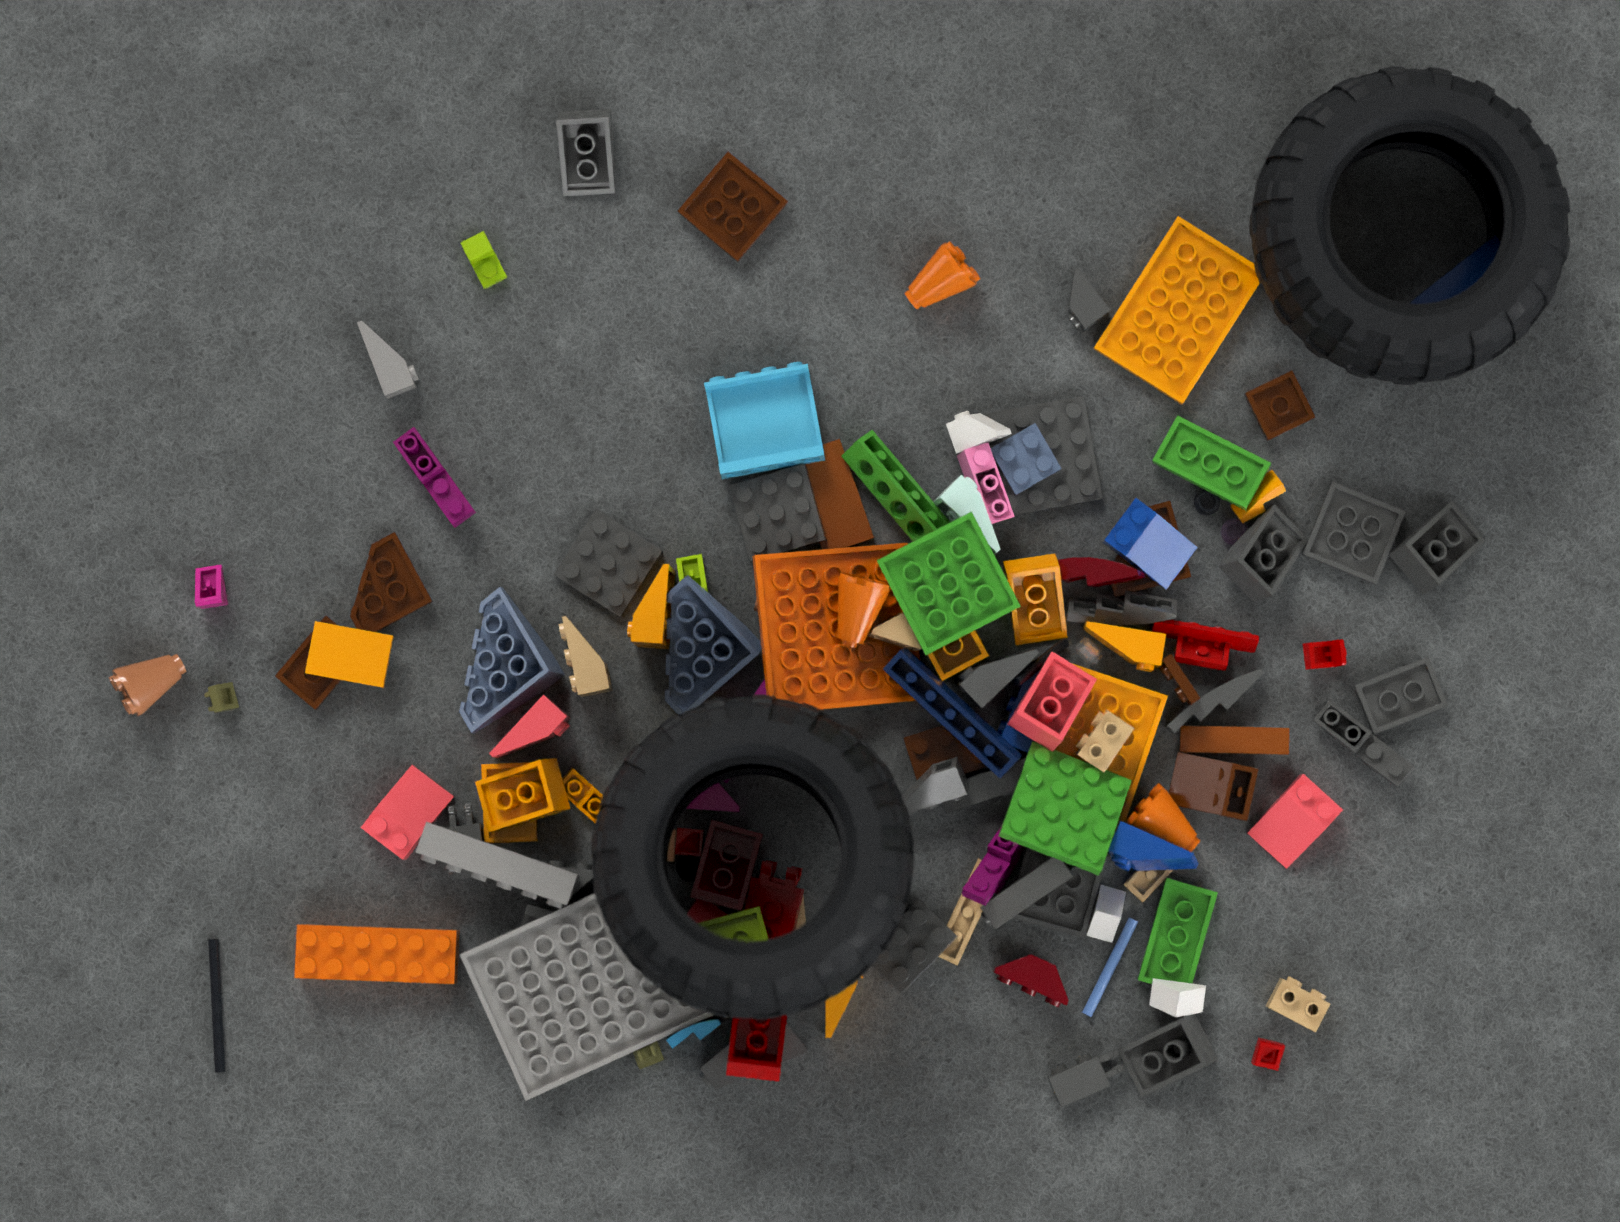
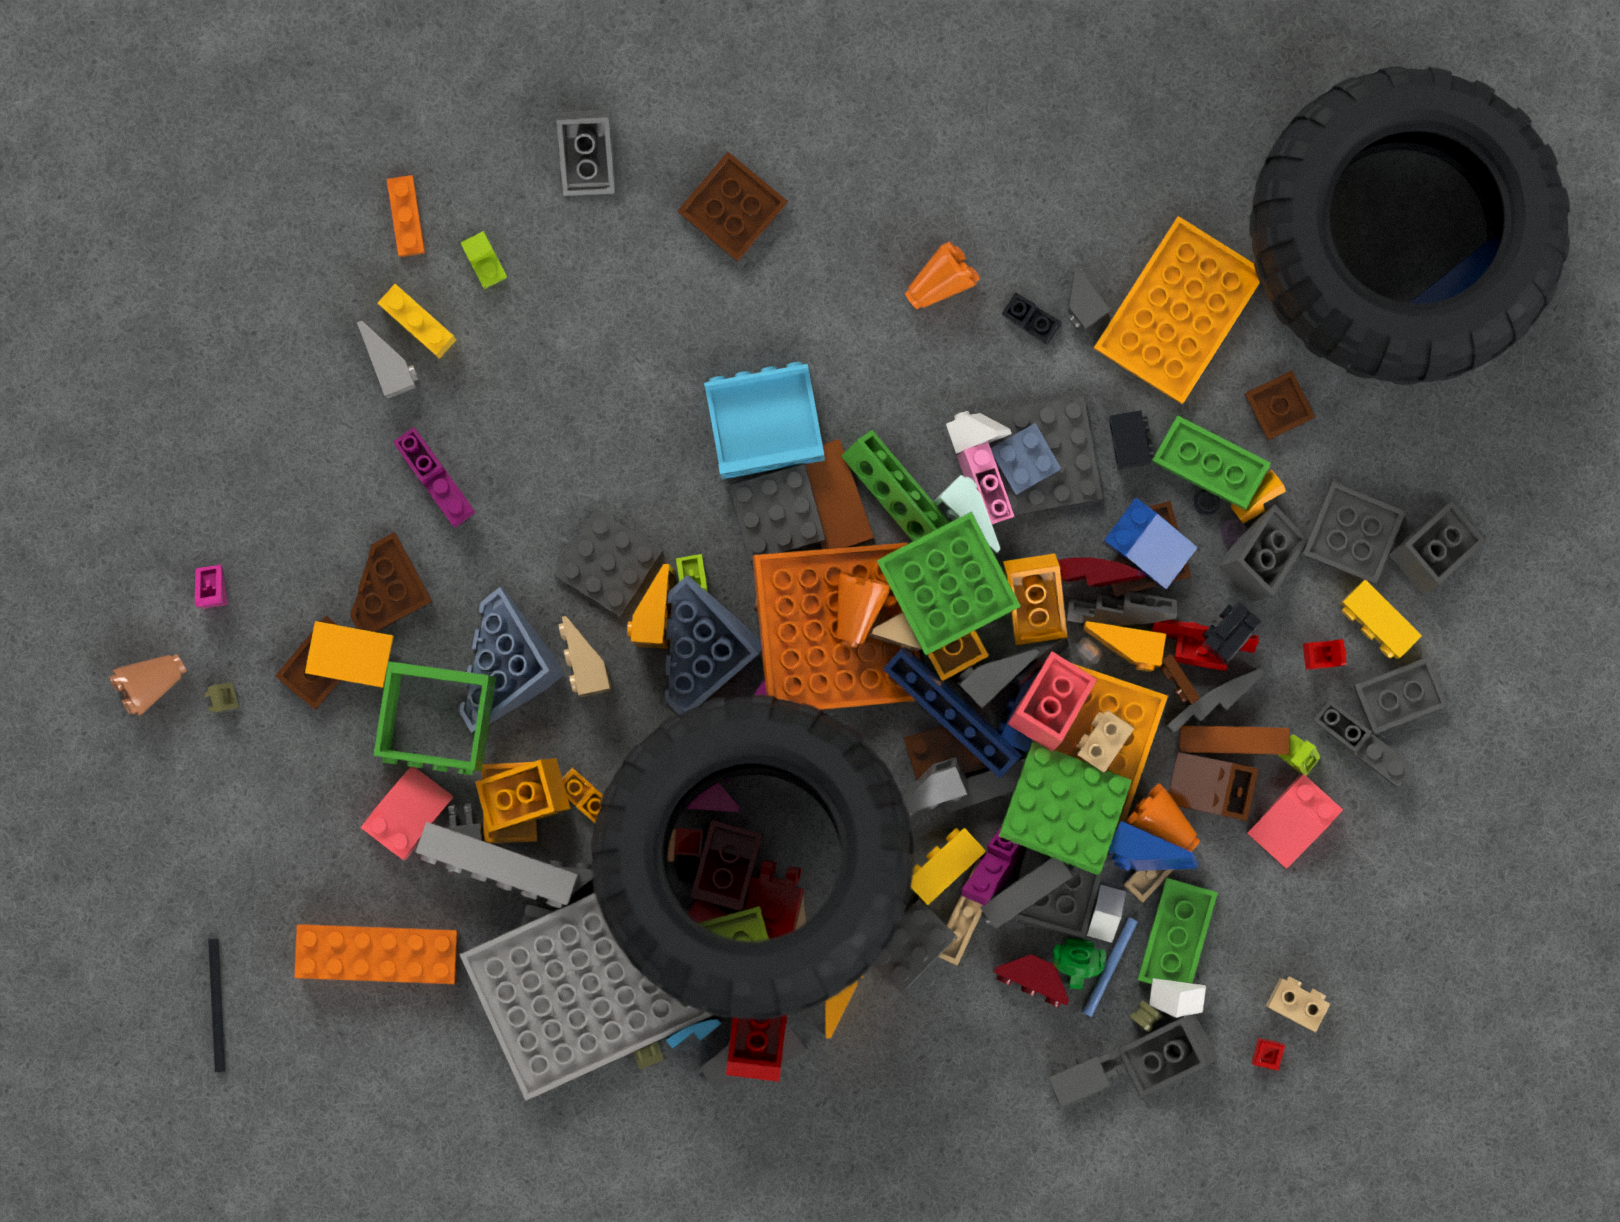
coral slope [489,695,571,759] -> none
none -> bright green window [374,661,496,776]
none -> yellow brick [378,284,456,359]
none -> orange plate [387,175,425,257]
none -> yellow brick [911,828,986,905]
none -> black slope [1001,292,1062,345]
none -> green tile [1052,938,1106,990]
none -> black brick [1109,410,1154,470]
none -> olive wheel [1129,1000,1163,1033]
none -> black brick [1202,602,1262,665]
none -> lime slope [1278,735,1321,776]
none -> yellow brick [1340,580,1422,659]

